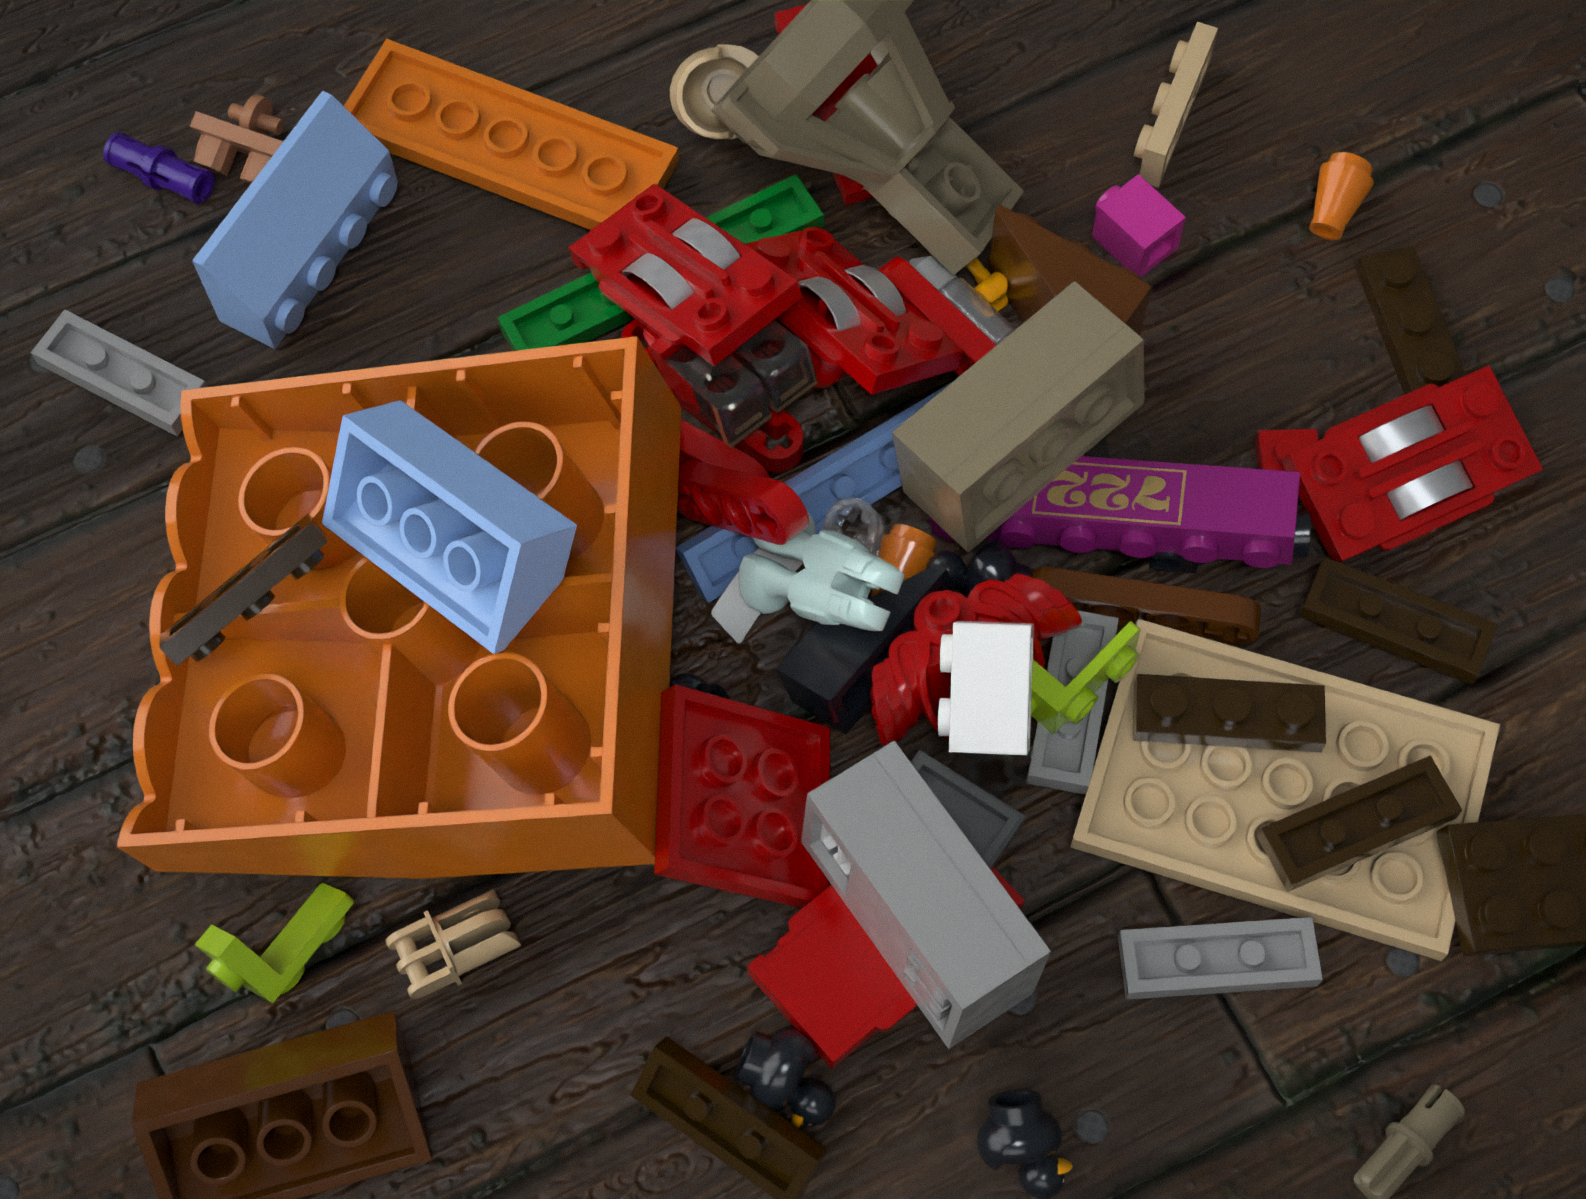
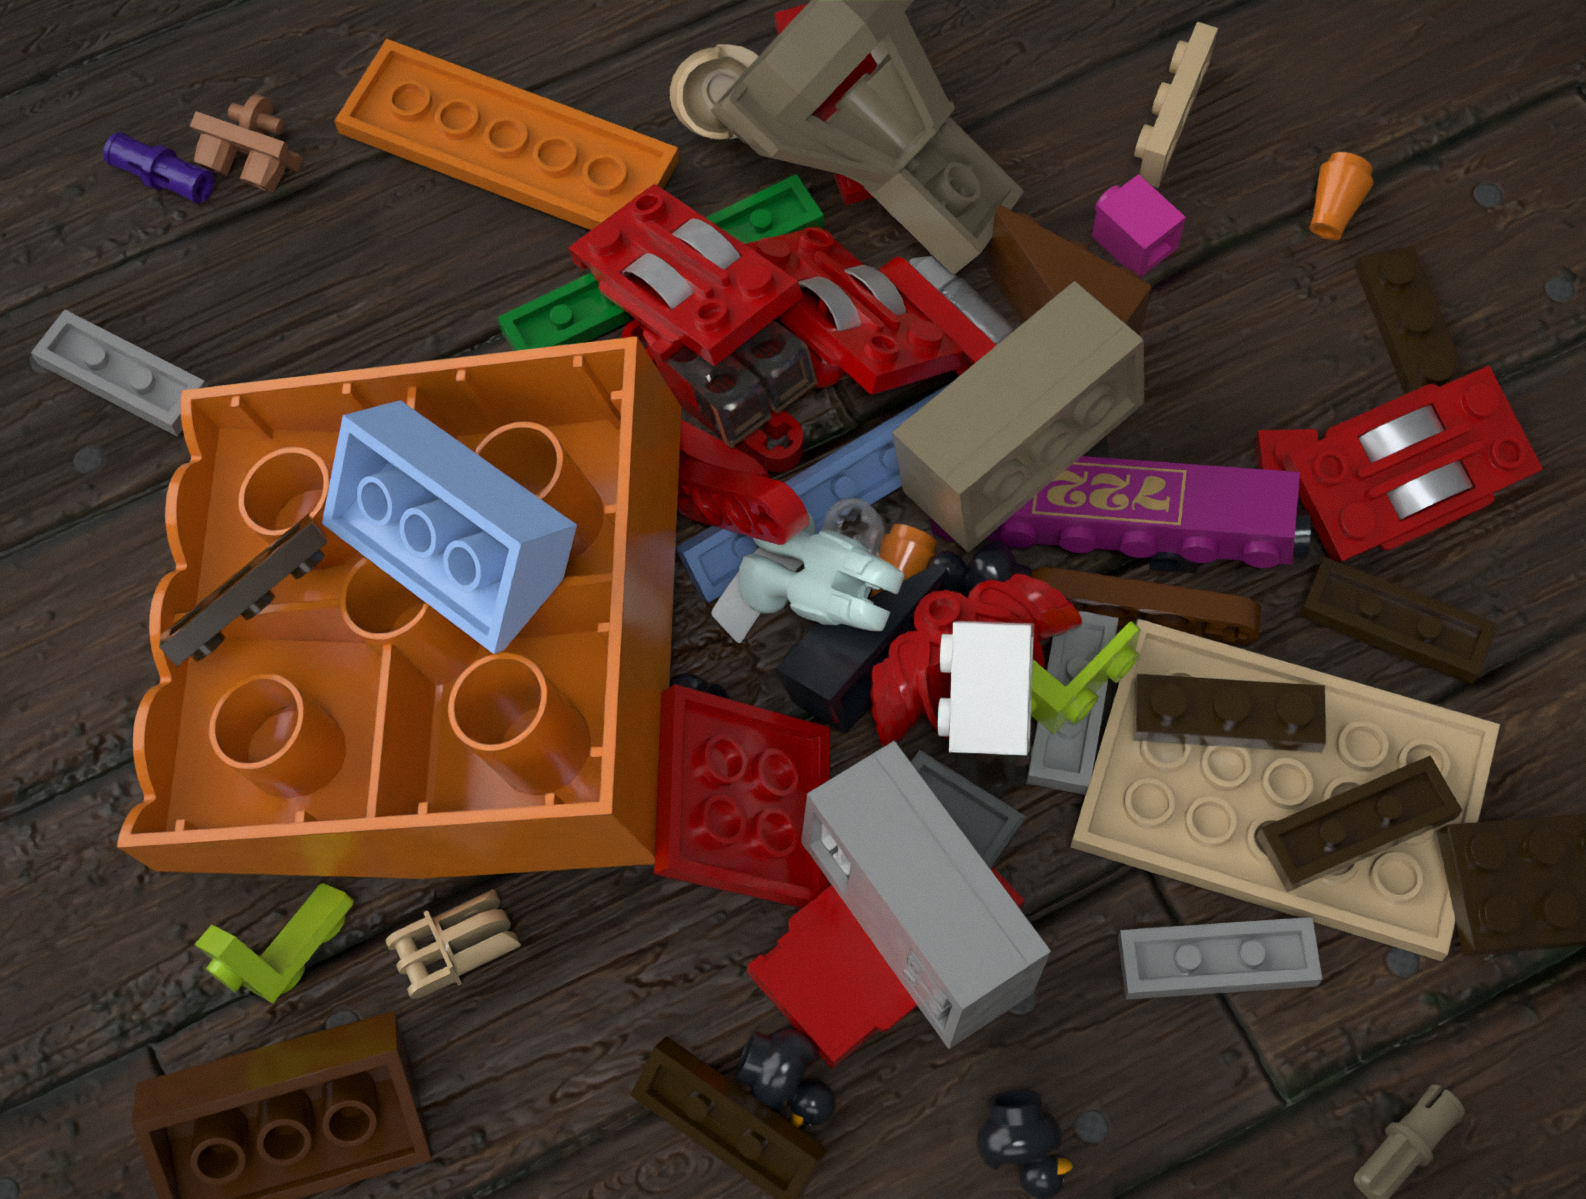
light blue slope [192,91,398,349] -> none
light orange hand [966,257,1008,317] -> none

